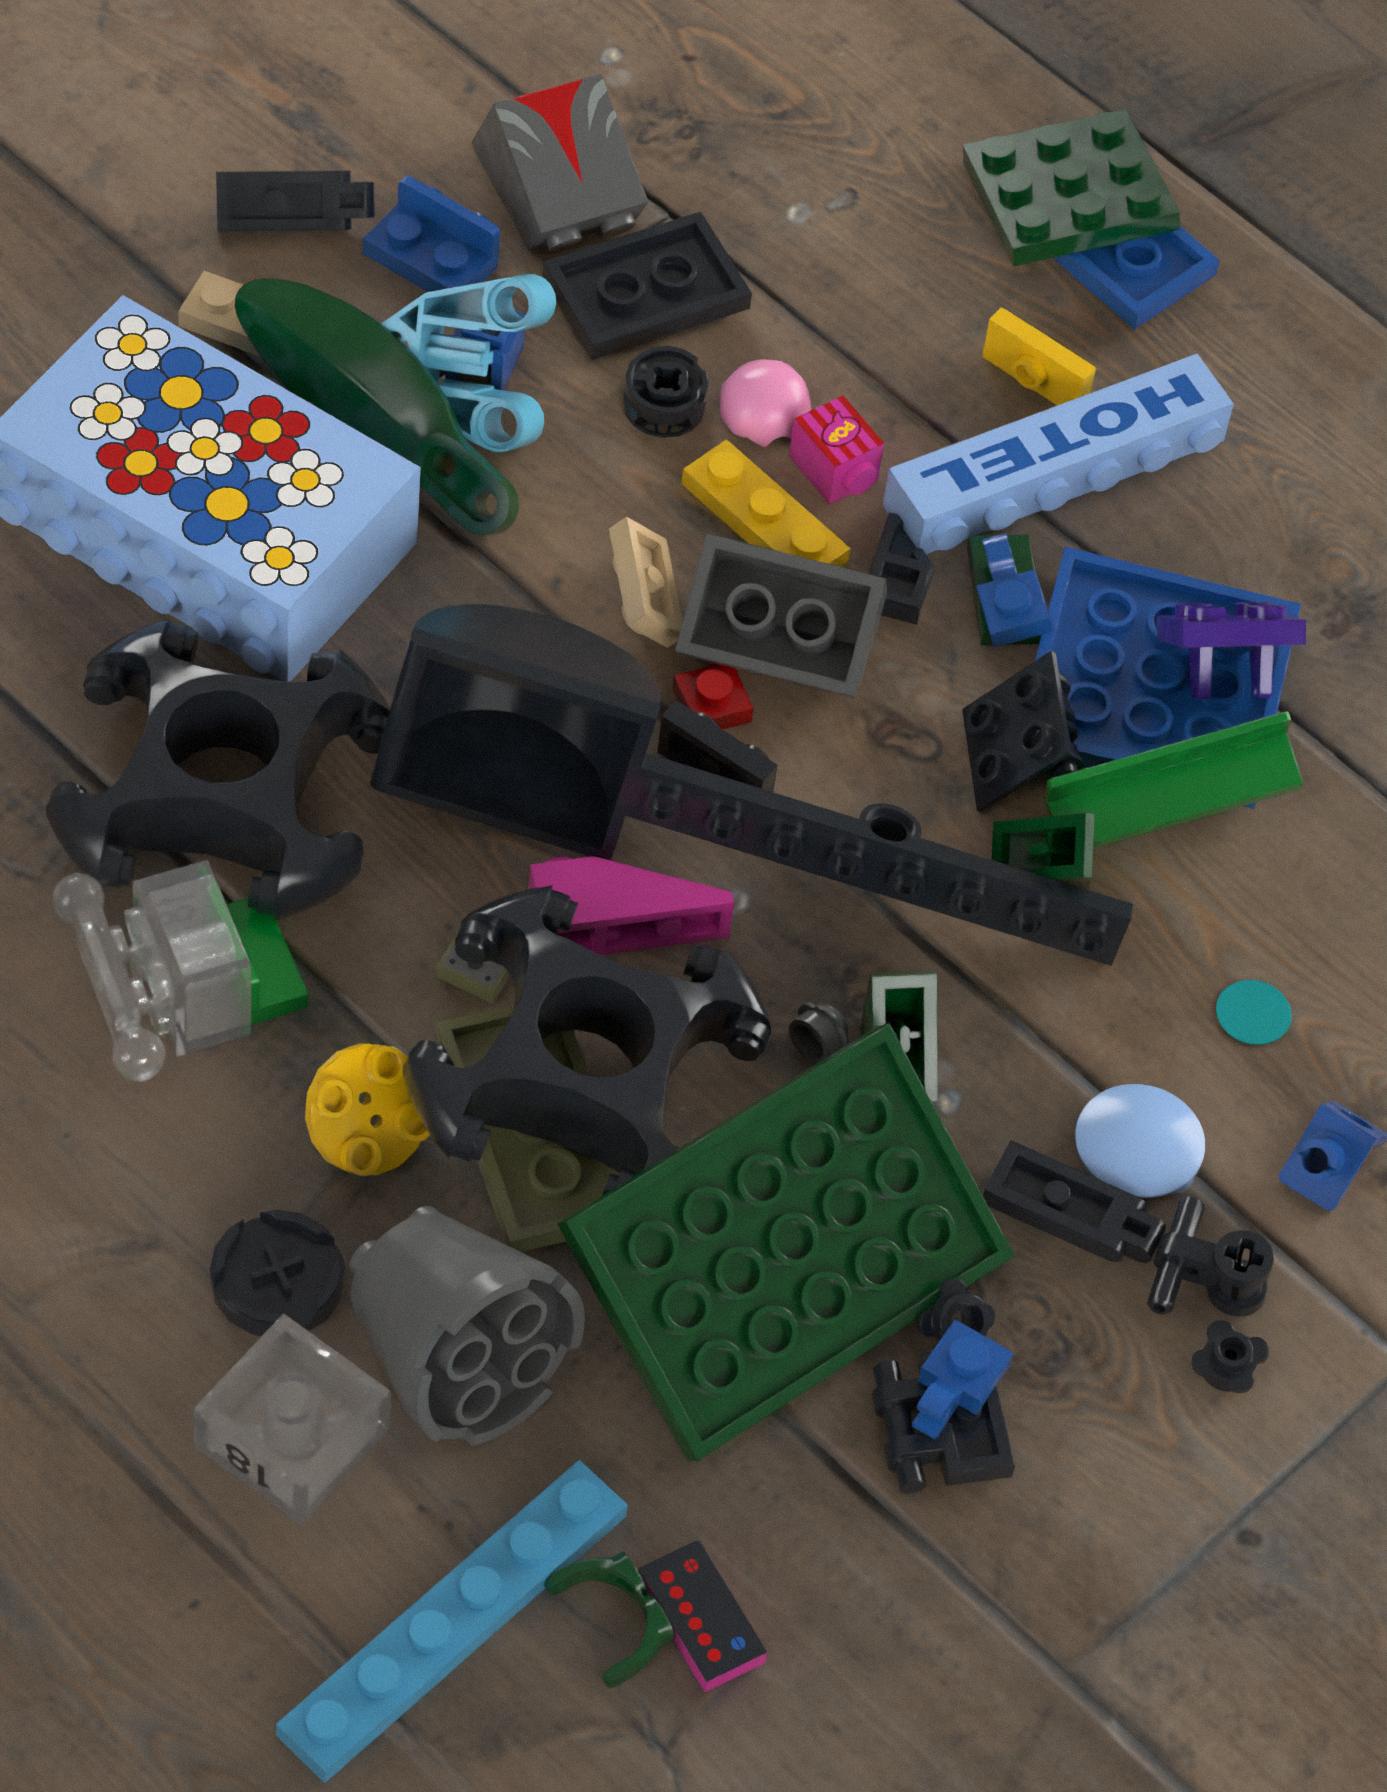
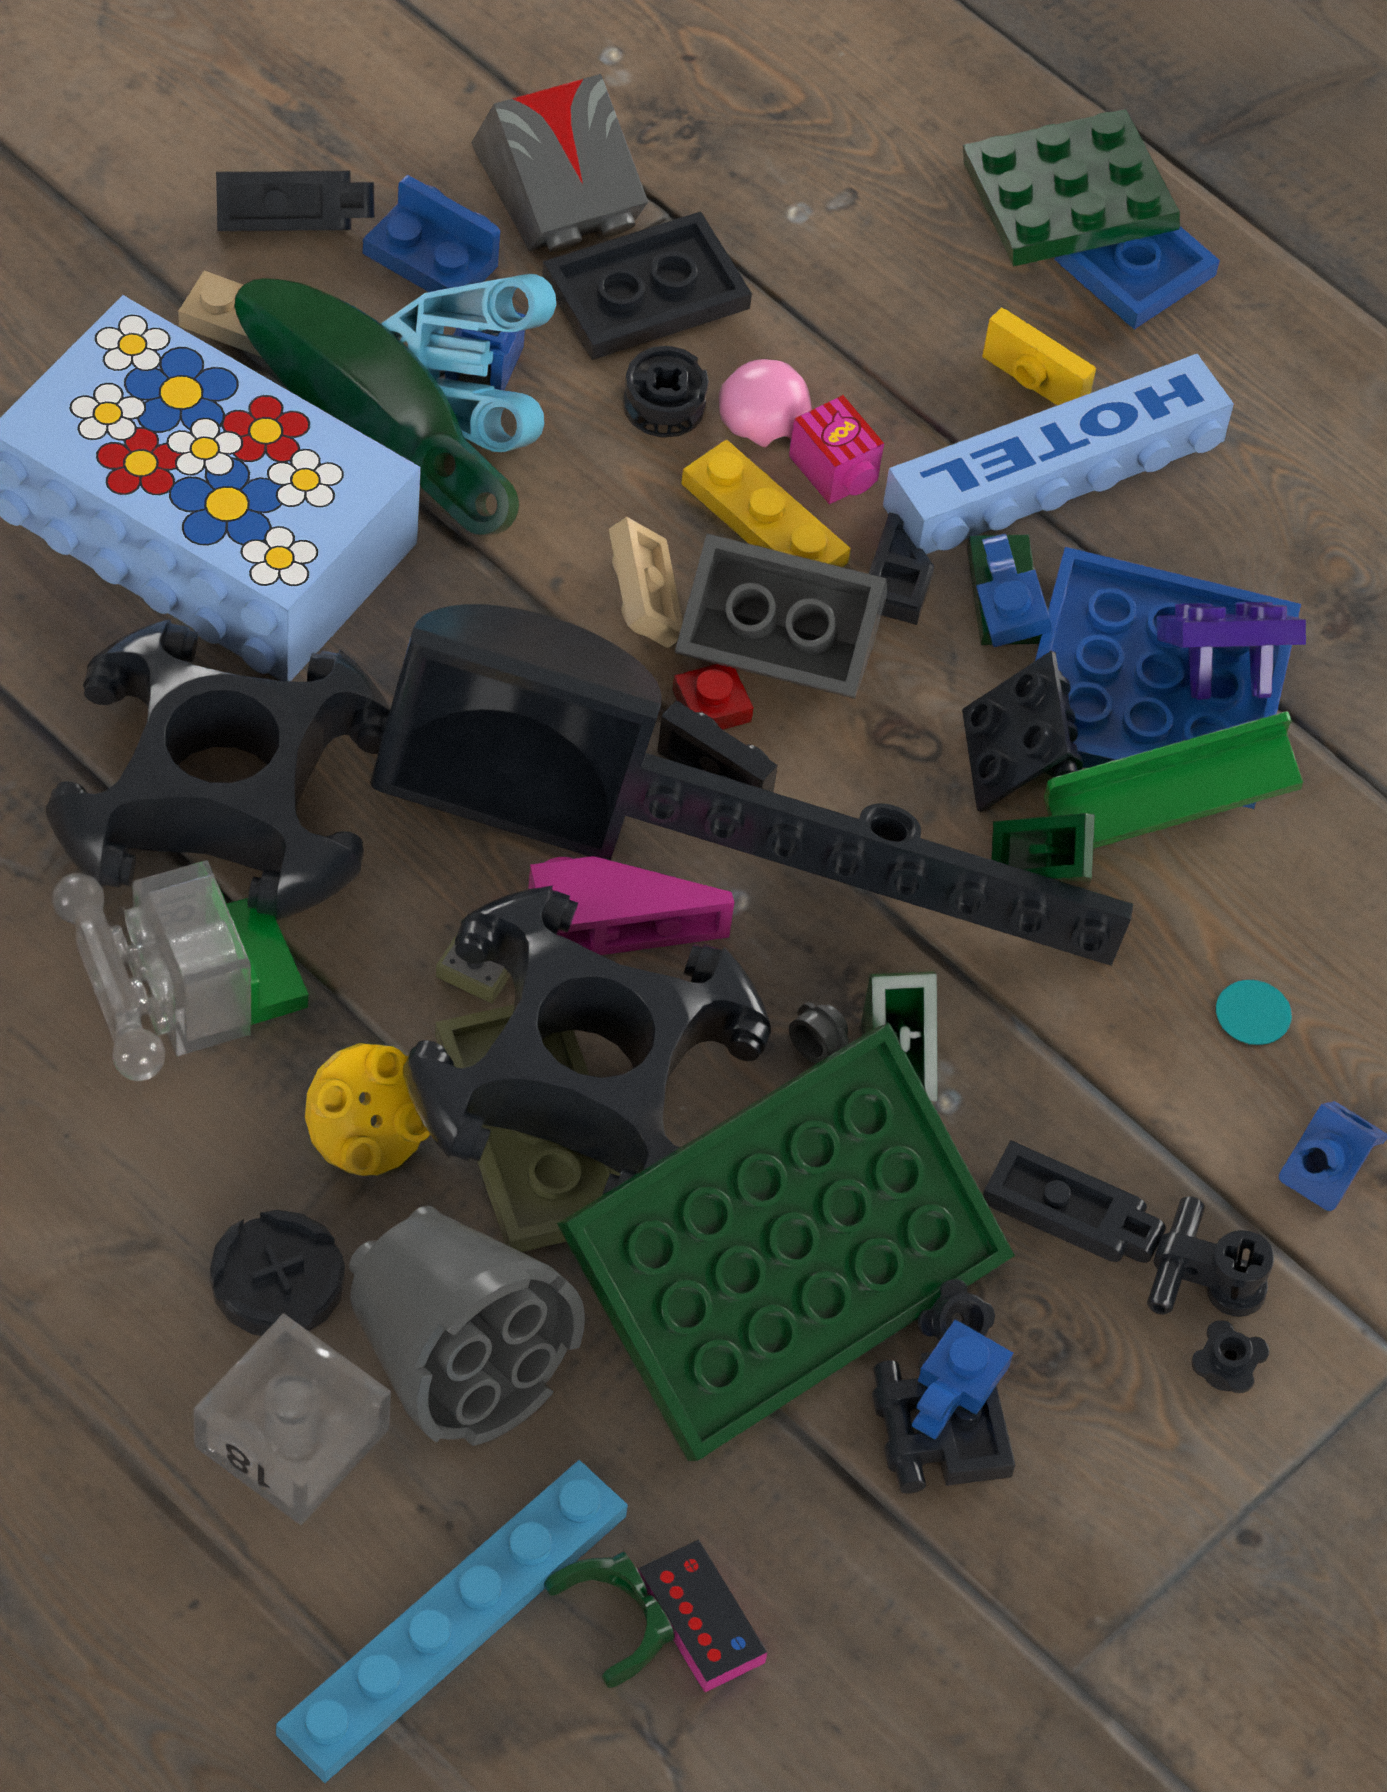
light blue dish [1075,1084,1205,1198] -> none

